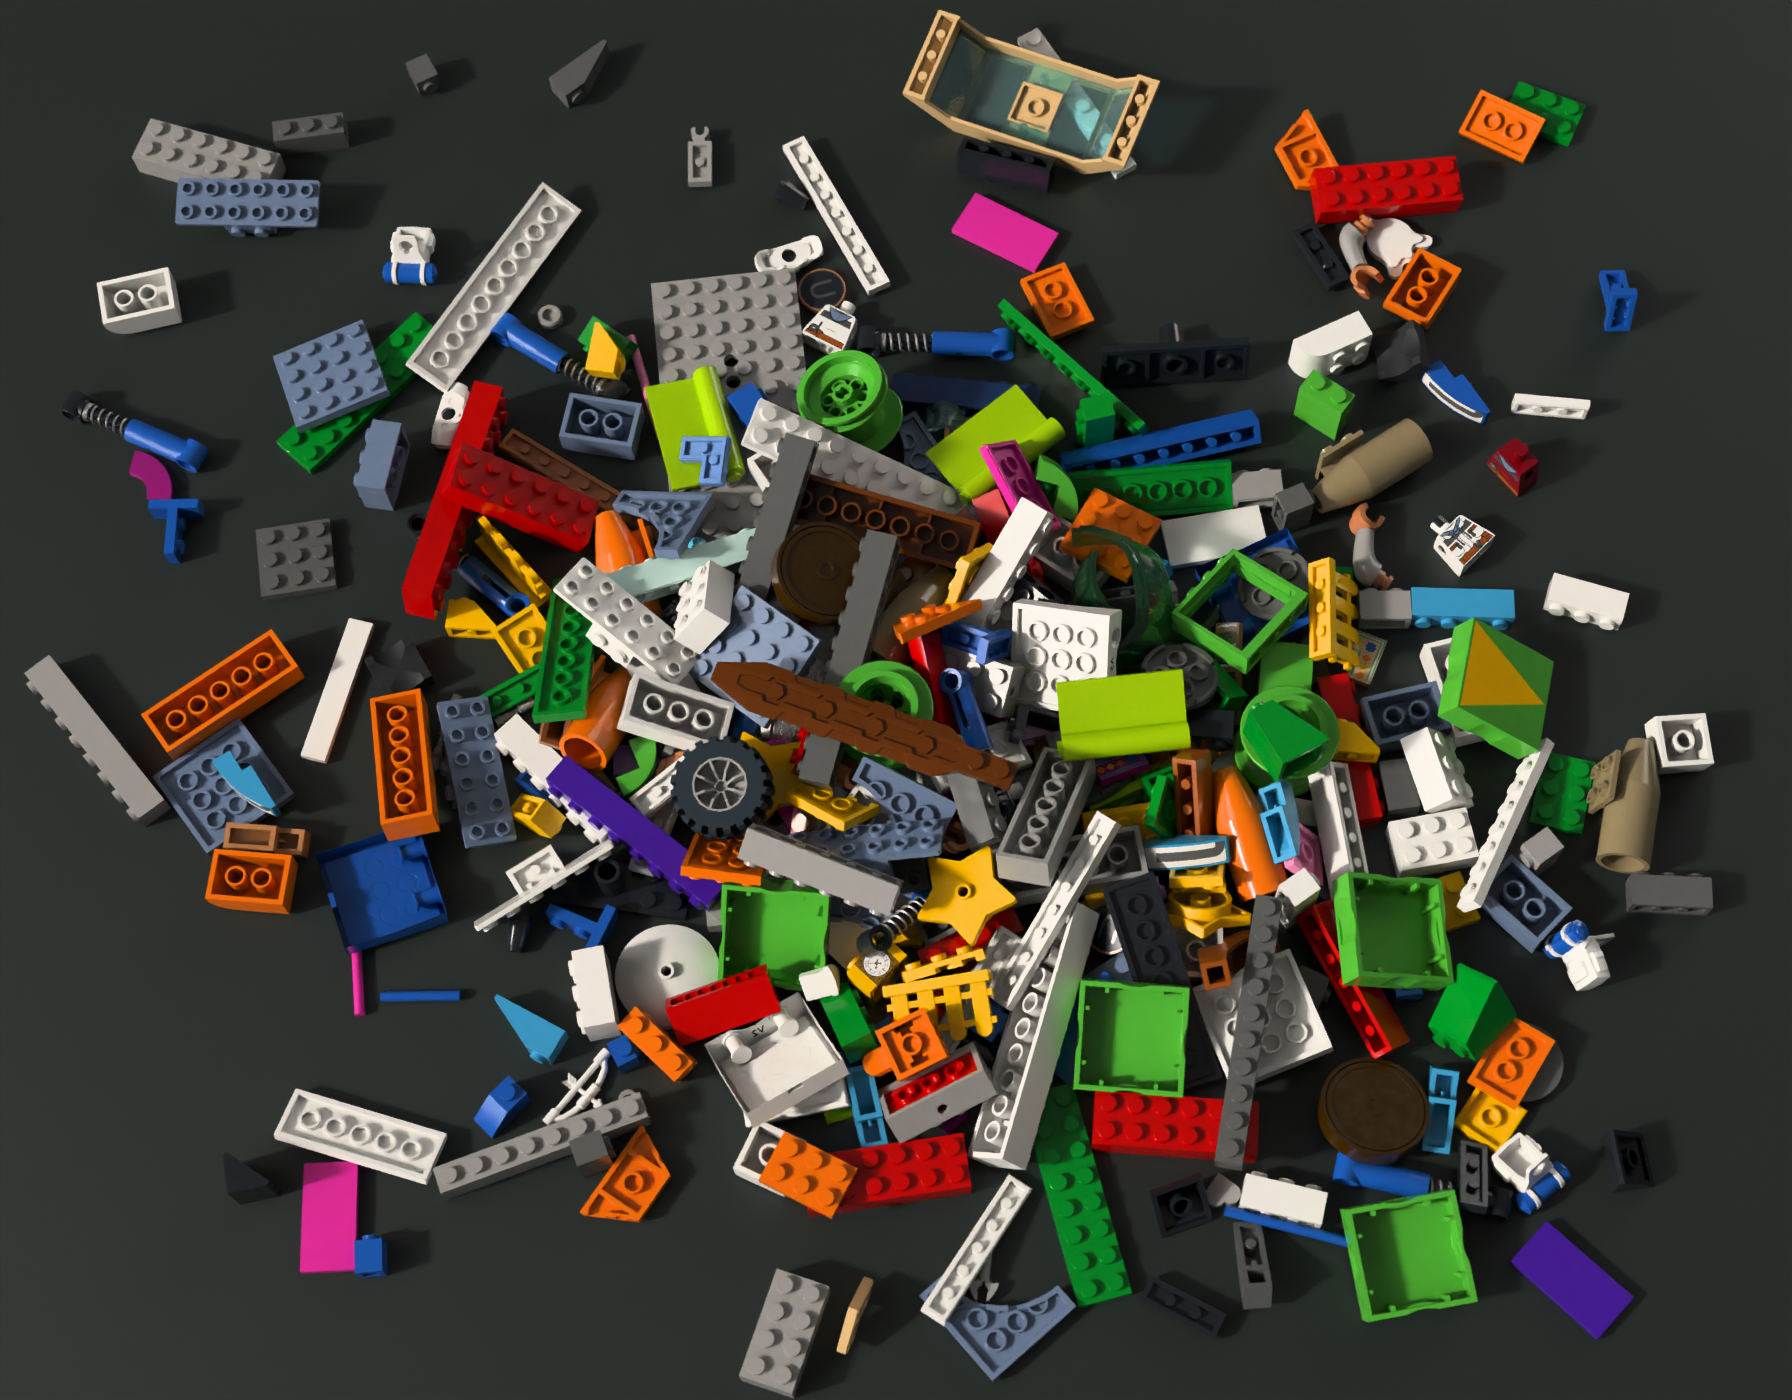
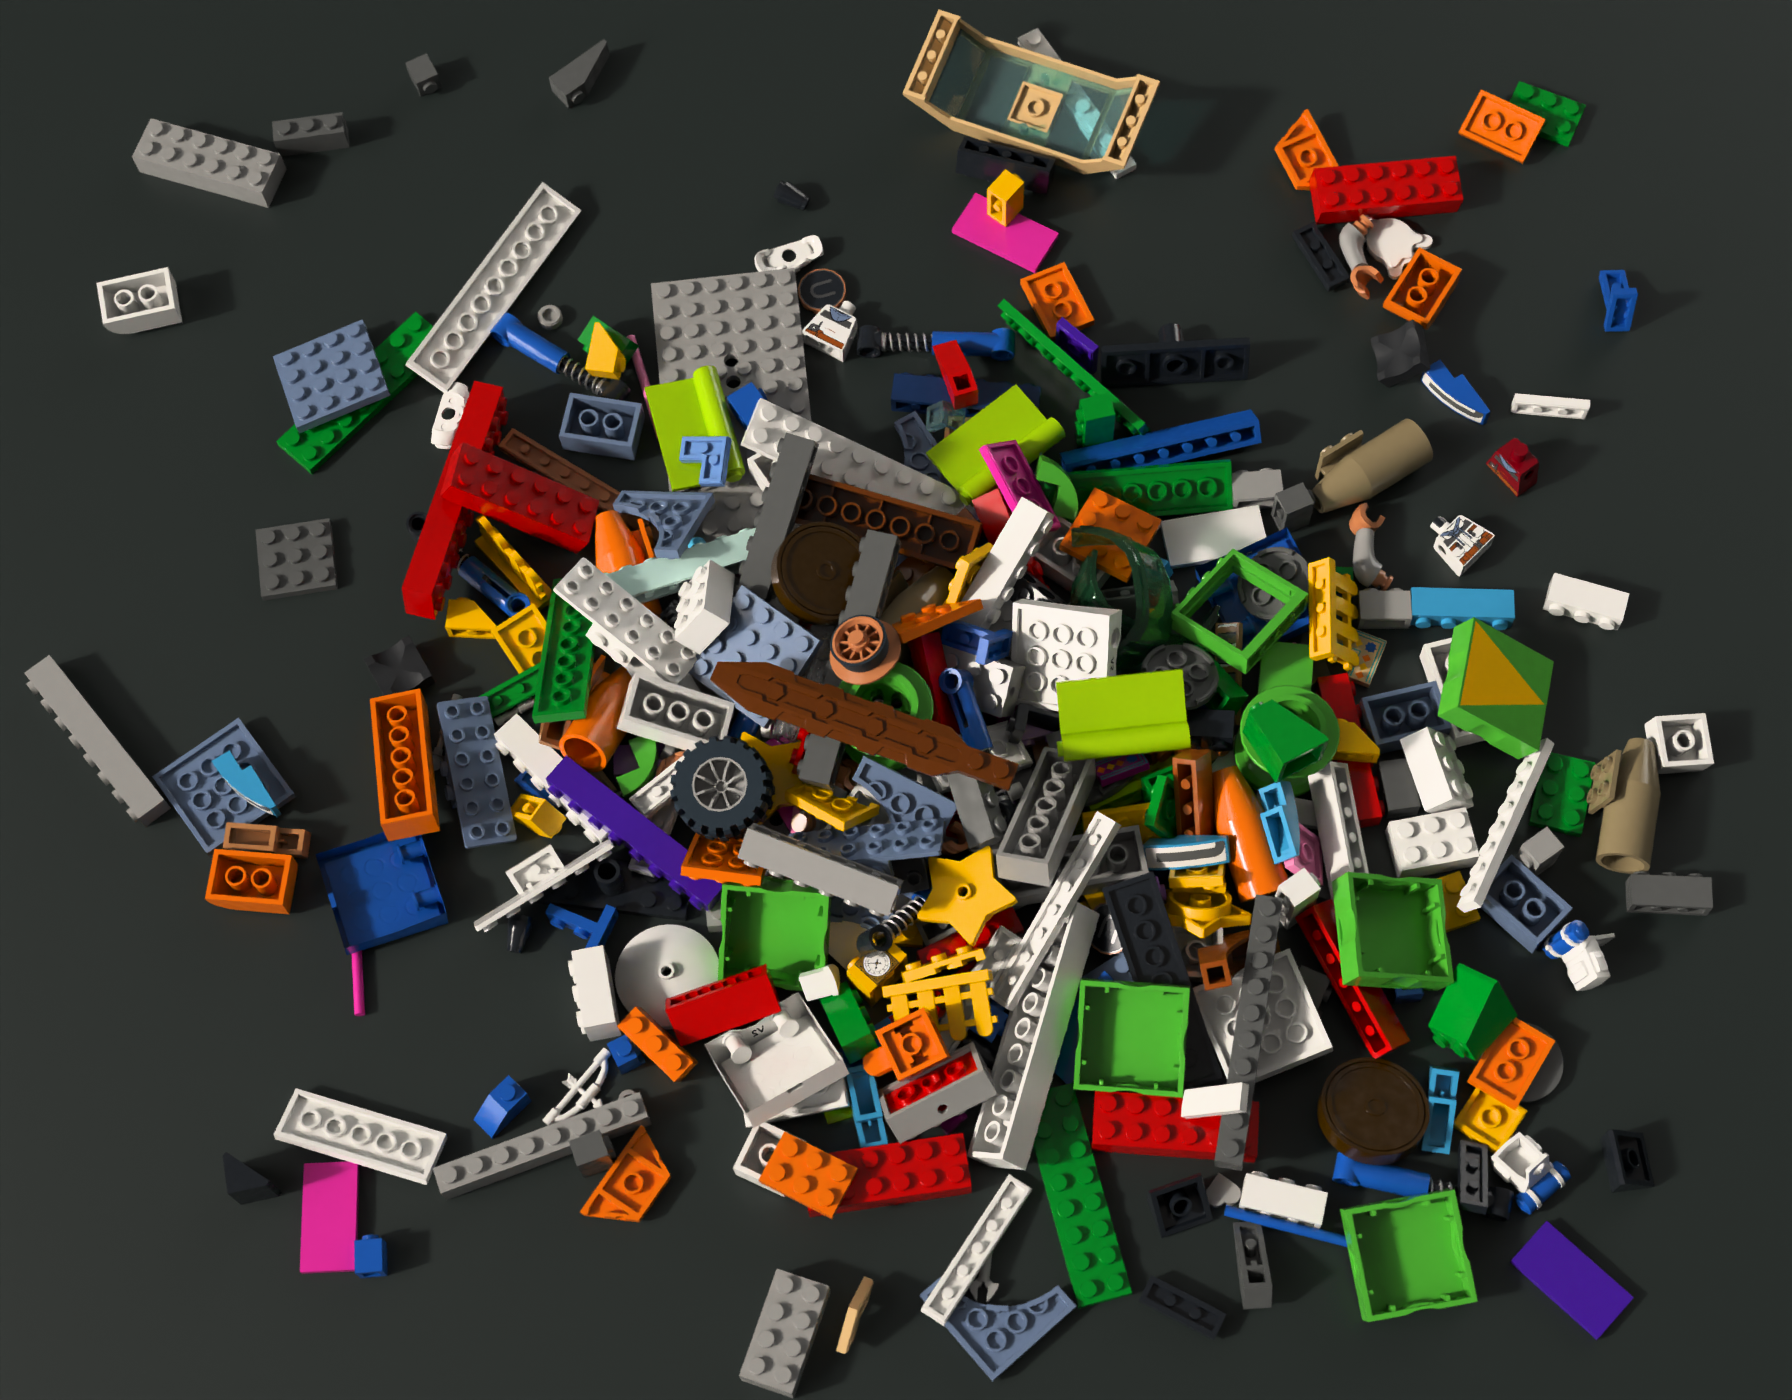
piece [59,390,209,473] -> none
magenta tile [129,451,174,501] -> none
orange brick [141,629,305,761] -> none
blue bracket [148,499,204,564] -> none
sand blue bracket [175,178,321,237] -> none
white tile [301,618,375,764] -> none
sand blue brick [353,419,411,511] -> none
blue bar [380,990,461,1002] -> none
white piece [382,227,438,285] -> none
dark azure slope [494,994,569,1065] -> none
light grey plate [688,127,712,187] -> none
white plate [783,136,890,296] -> none
bright green wheel [797,350,903,452] -> none
white brick [1288,311,1373,378] -> none
bright green brick [1294,369,1356,441] -> none
none -> nougat piece [830,615,901,685]
none -> red slope [933,340,978,410]
none -> yellow brick [987,169,1024,227]
none -> dark purple tile [1055,317,1099,375]
none -> white tile [1181,1082,1249,1119]

